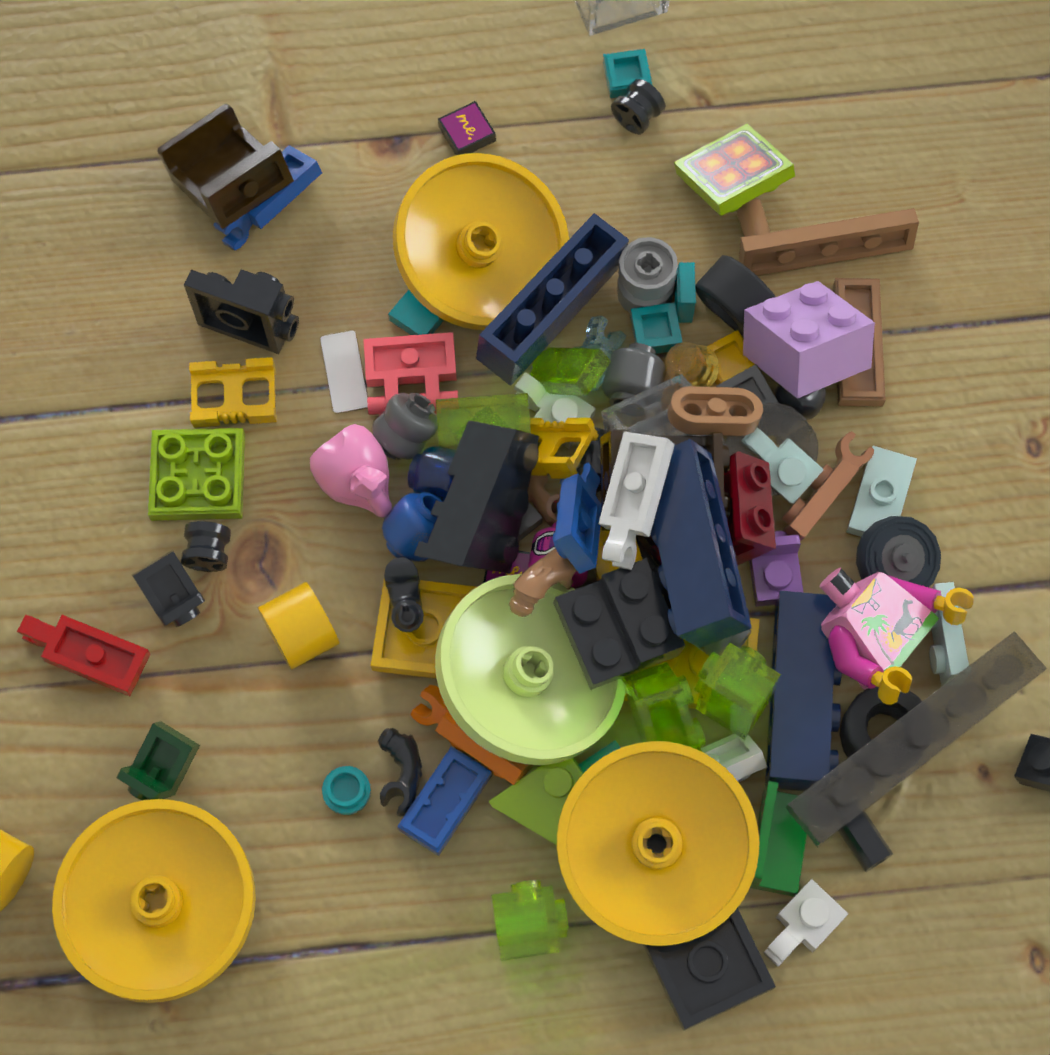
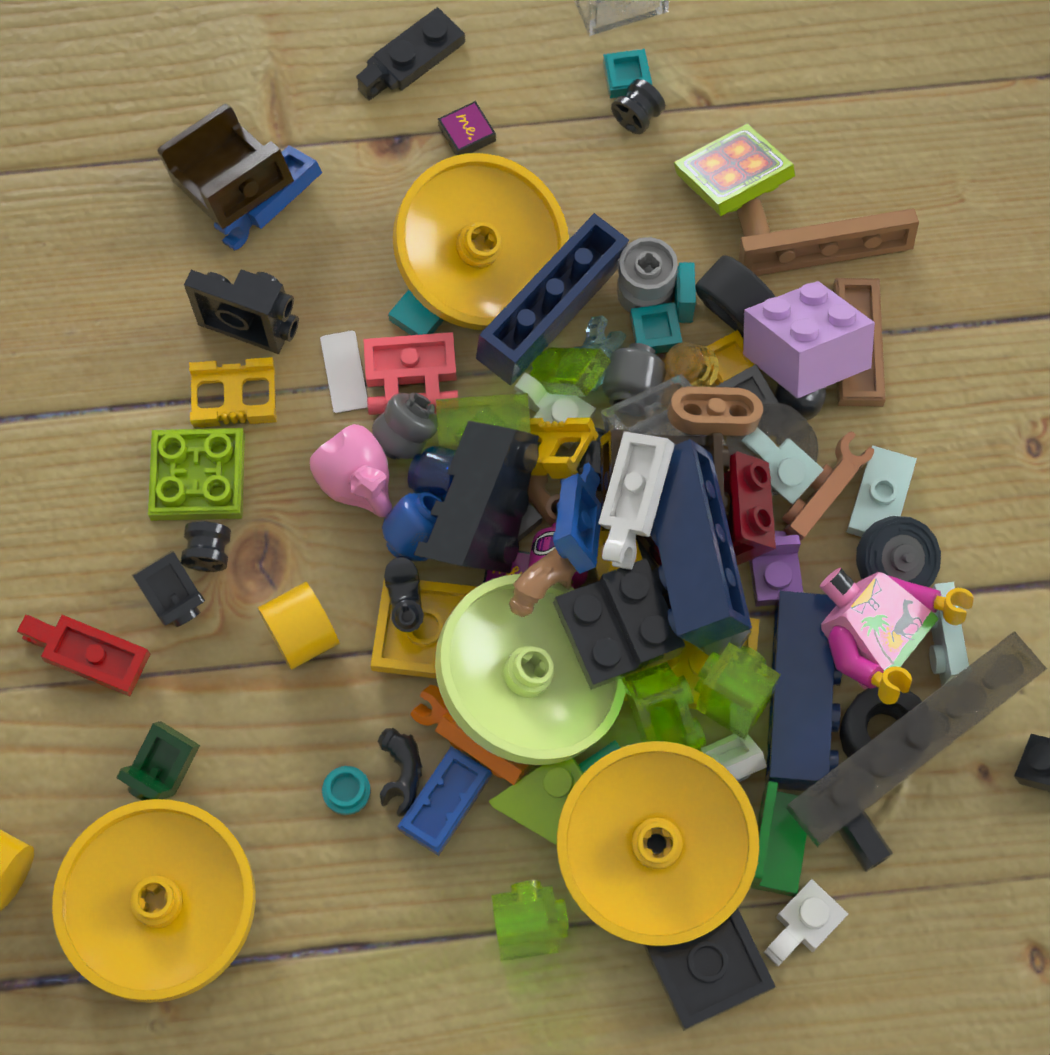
none -> black hinge [356,7,466,101]

